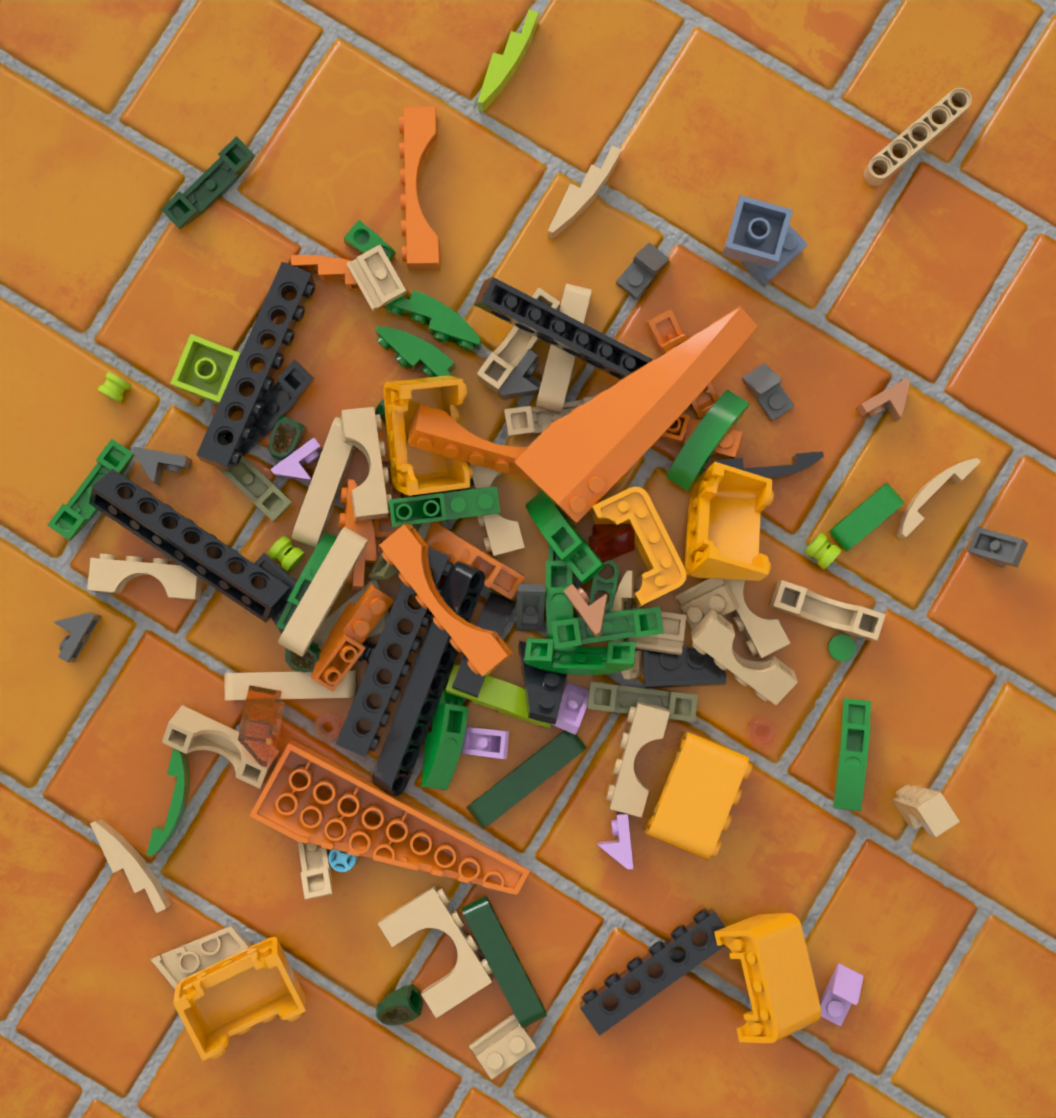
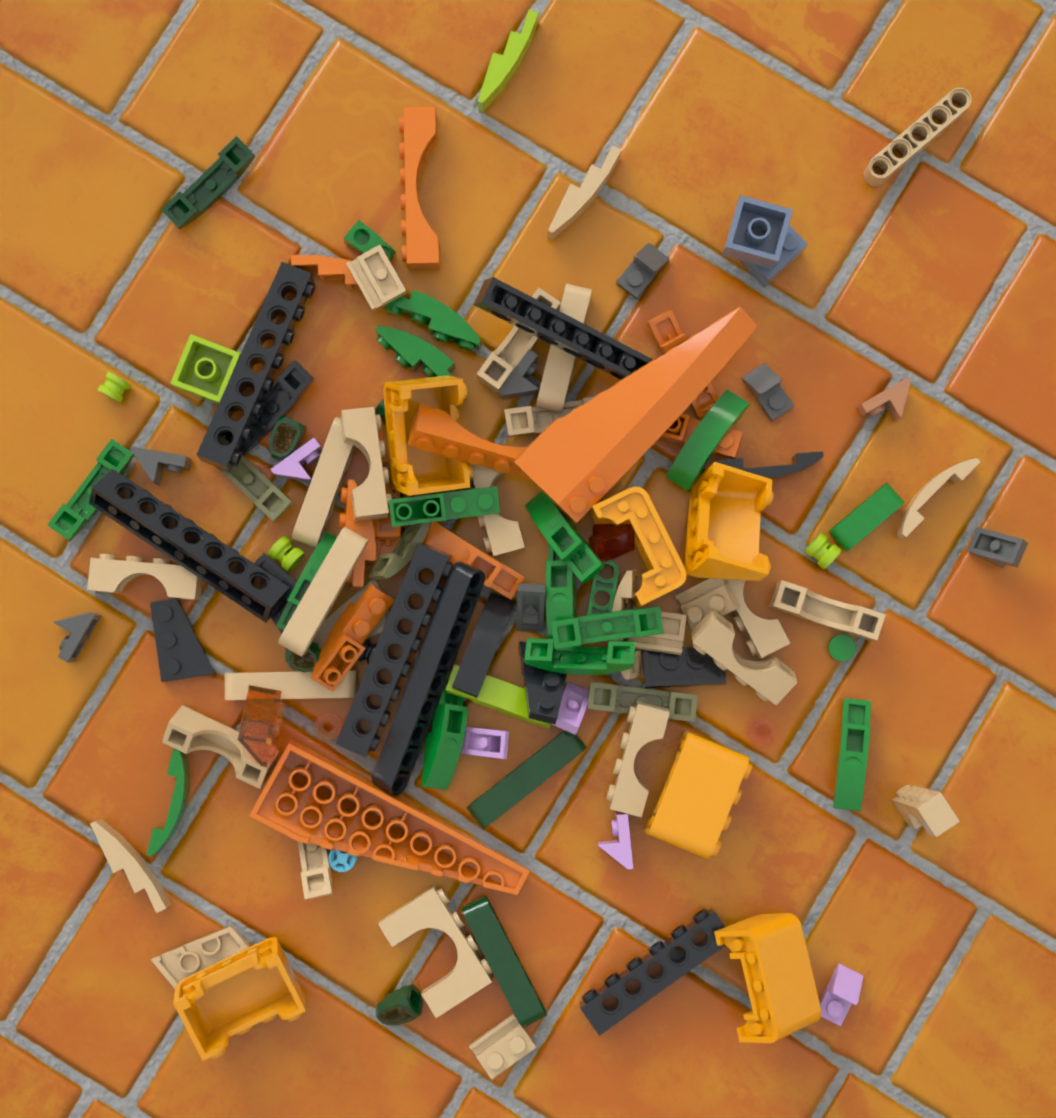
orange arch [379,524,513,676] -> none
nougat slope [564,584,608,639] -> none
none -> black wing [150,598,217,682]

